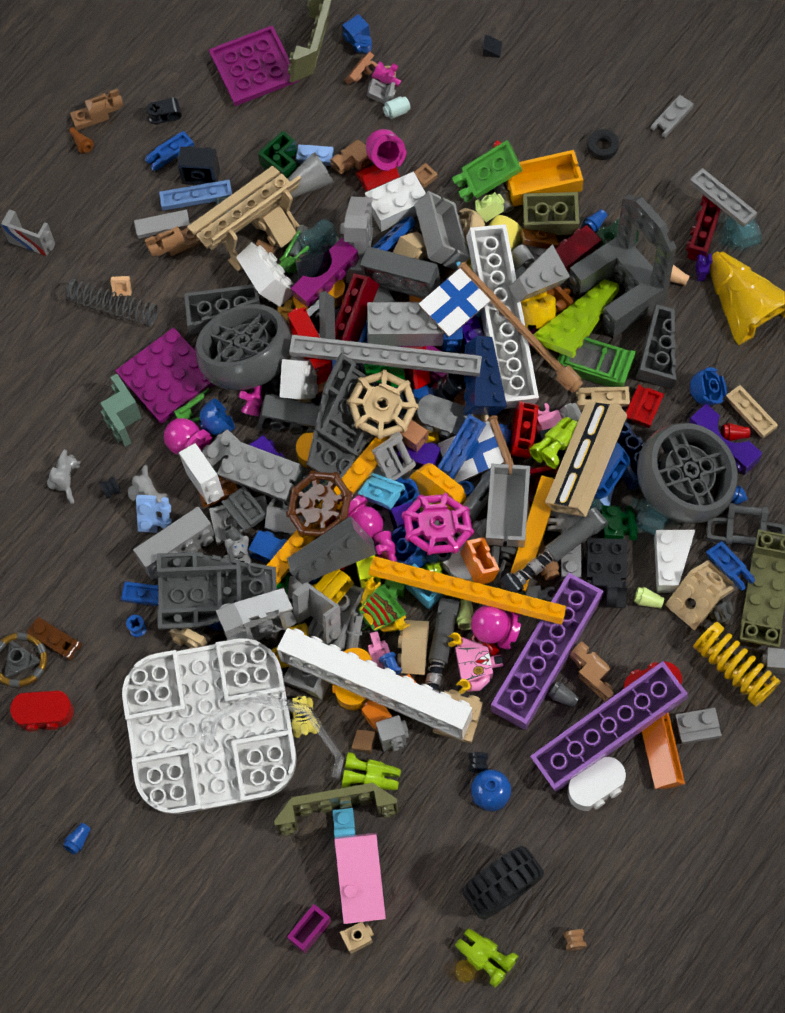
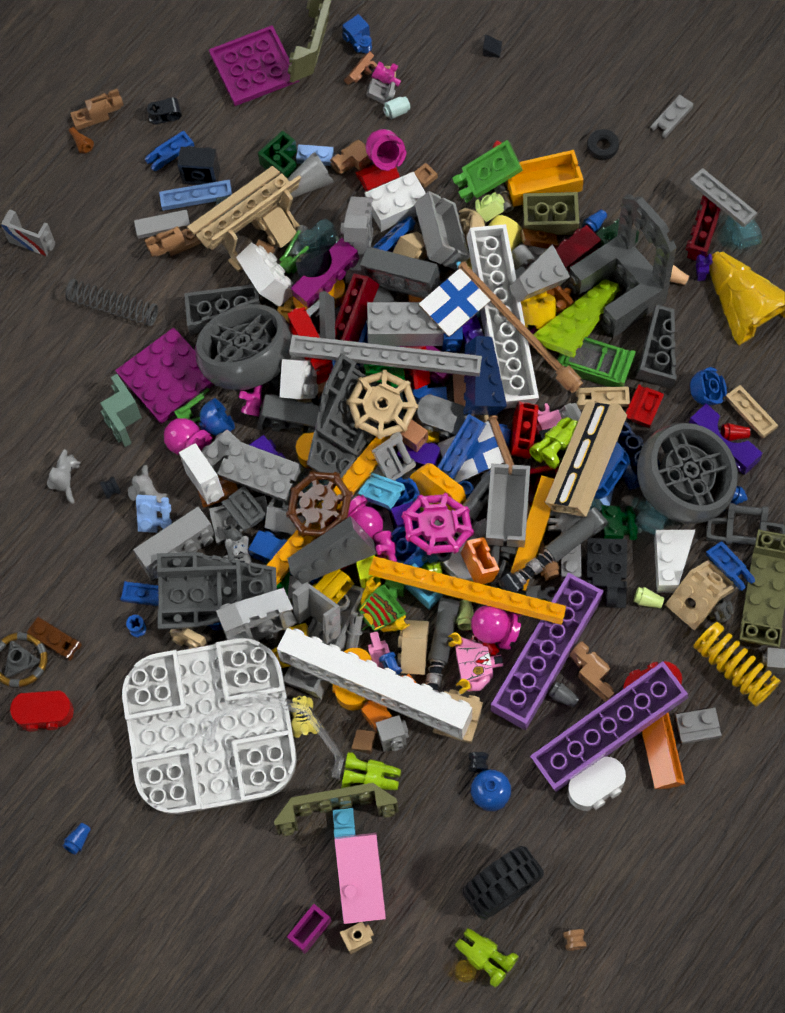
light nougat tile [111,276,132,296] -> none
black wheel [432,373,466,401] -> none

